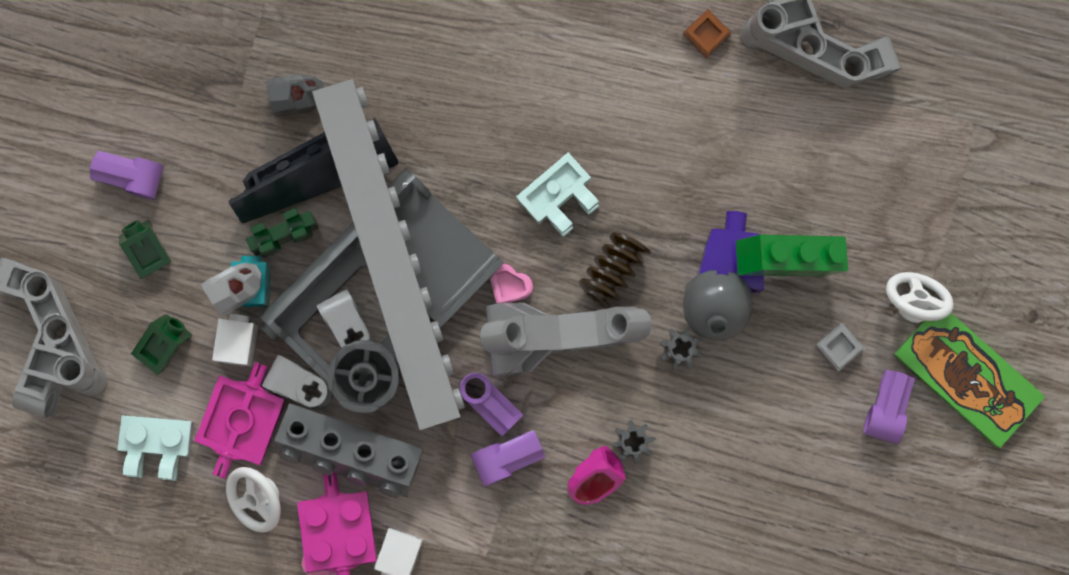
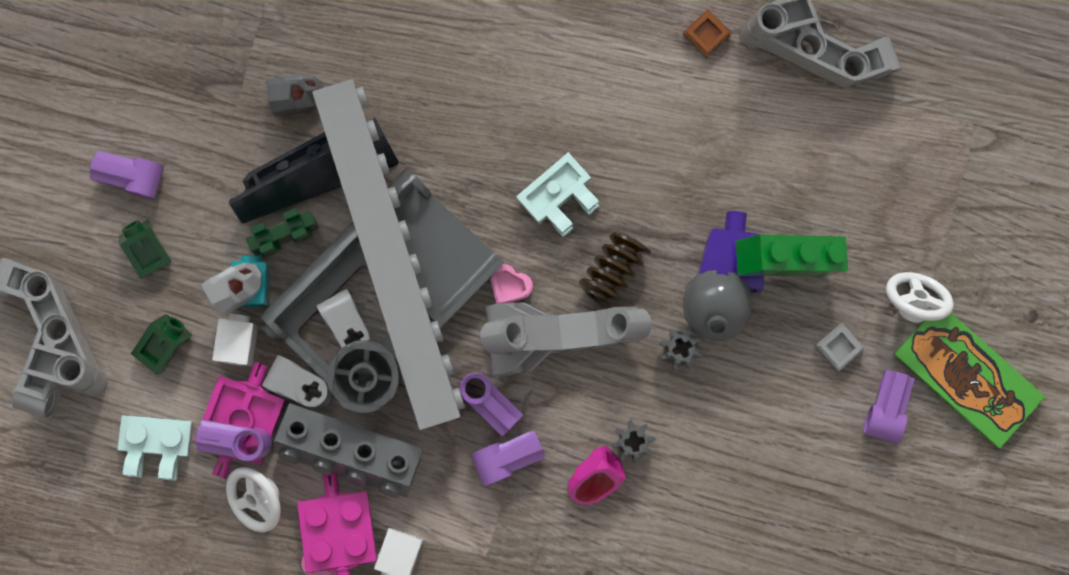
none -> medium lavender piece [195,420,272,461]

